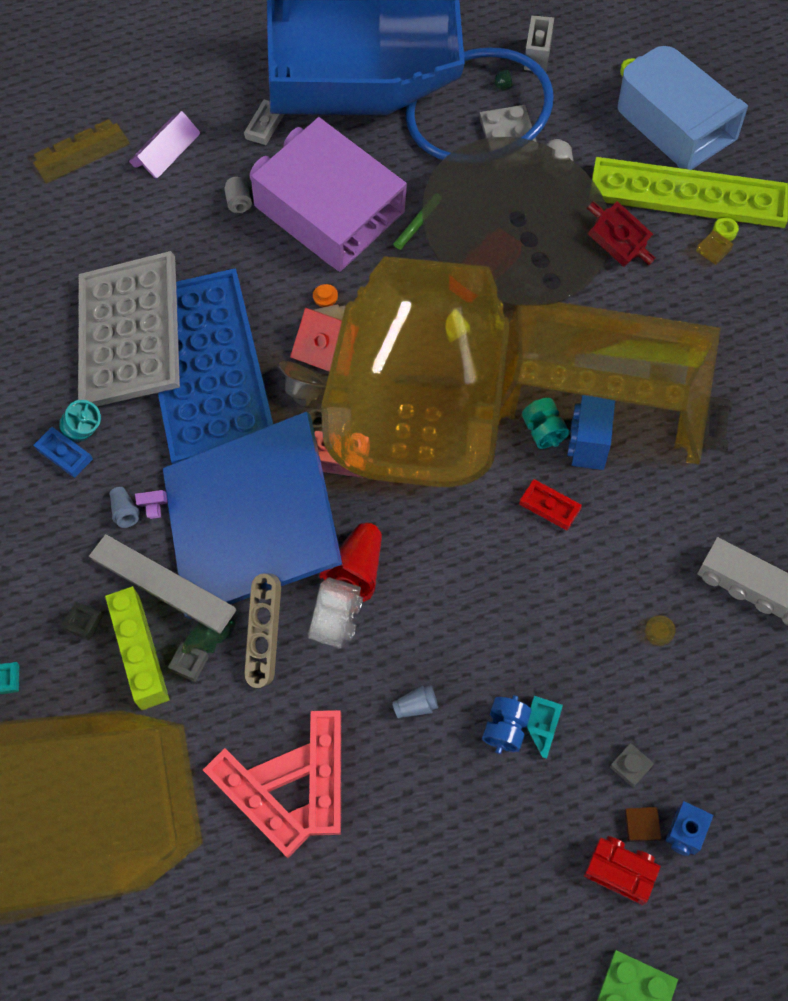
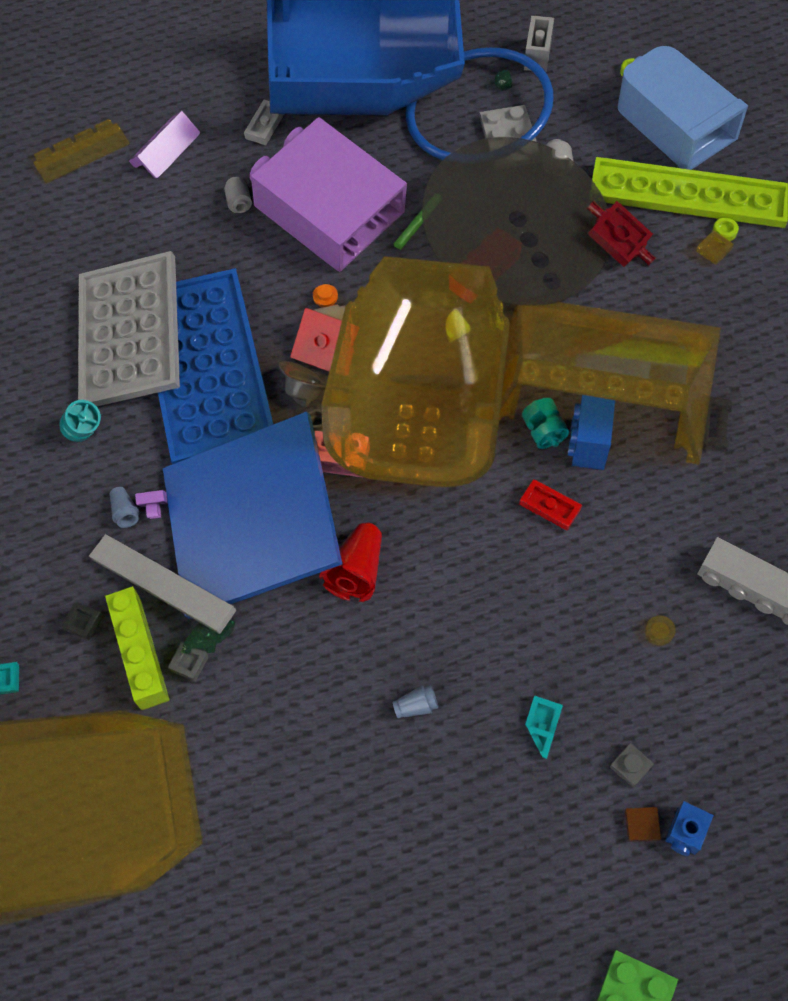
blue plate [33,427,93,478] -> none
coral plate [203,710,341,858] -> none
dark tan beam [245,573,281,688] -> none
clear piece [308,577,363,648] -> none
blue wheel [482,695,532,754] -> none
red brick [583,836,661,905] -> none

